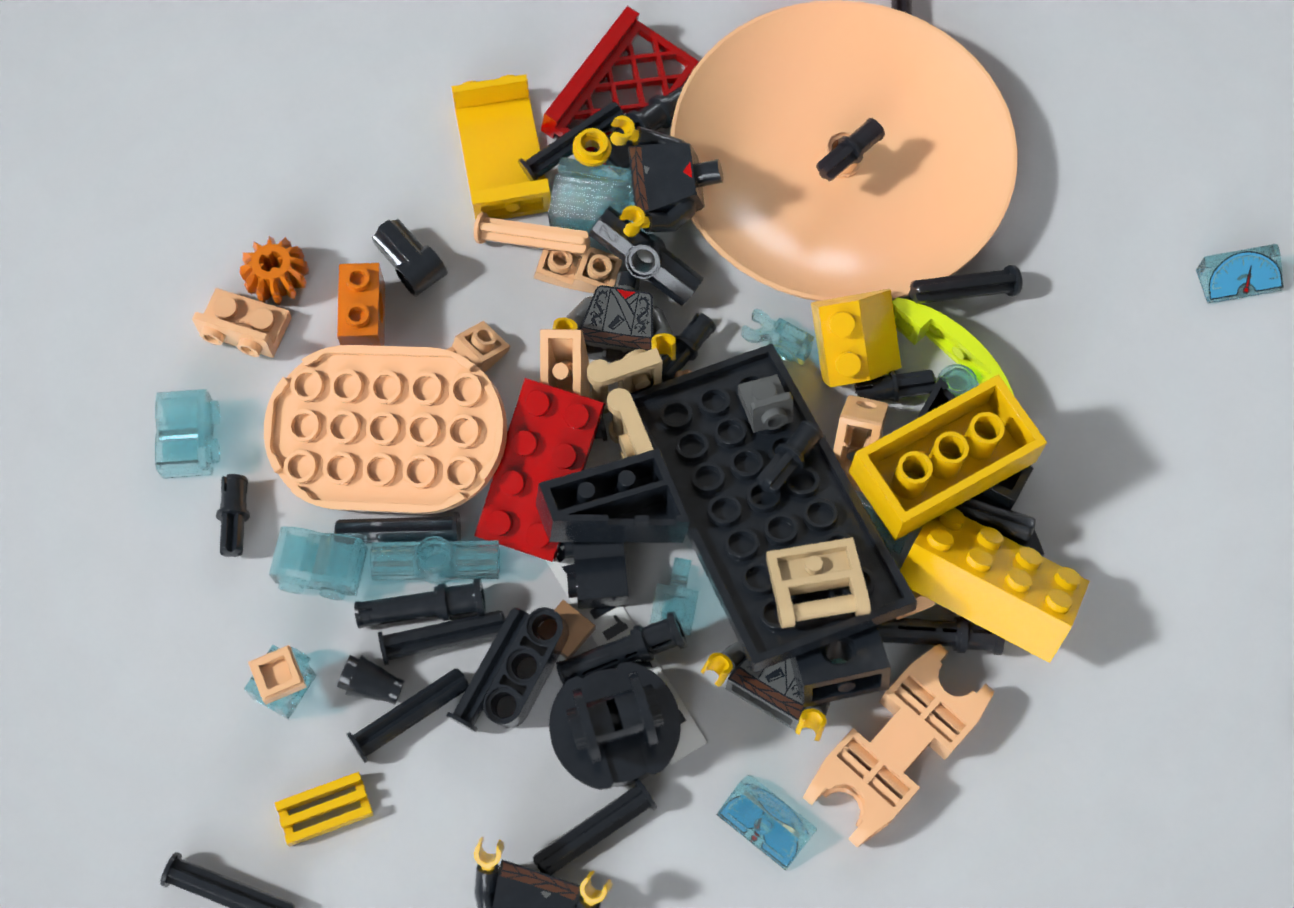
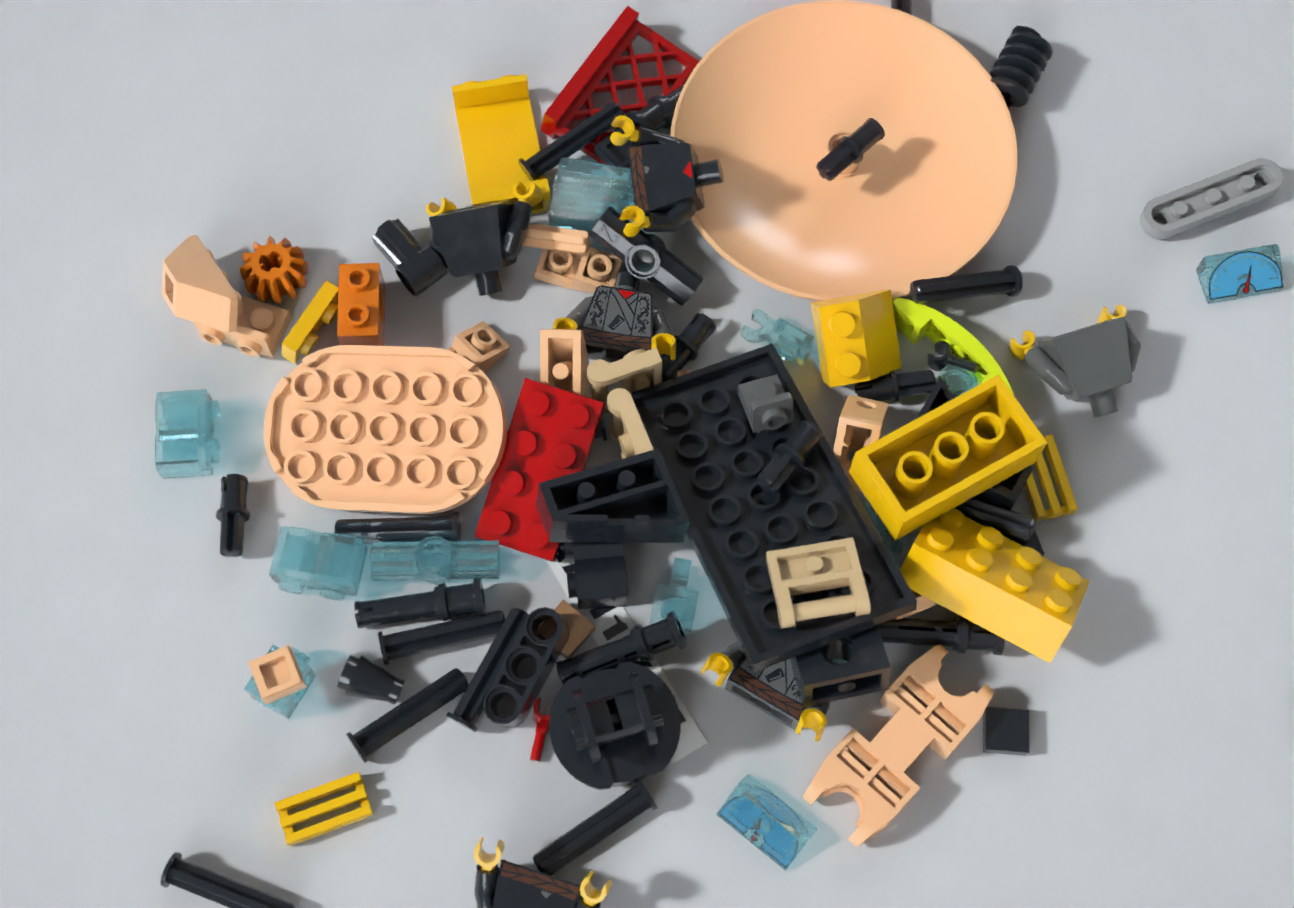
yellow plate [572,128,611,167] -> none
none -> light nougat slope [162,235,243,333]
none -> yellow plate [282,280,338,364]
none -> black torso [426,182,542,296]
none -> red hand [529,697,550,762]
none -> black hand [927,341,980,373]
none -> black tile [983,707,1029,756]
none -> black piece [989,25,1053,108]
none -> dark grey torso [1010,305,1141,418]
none -> yellow tile [1024,434,1078,522]
none -> light grey plate [1140,158,1284,239]

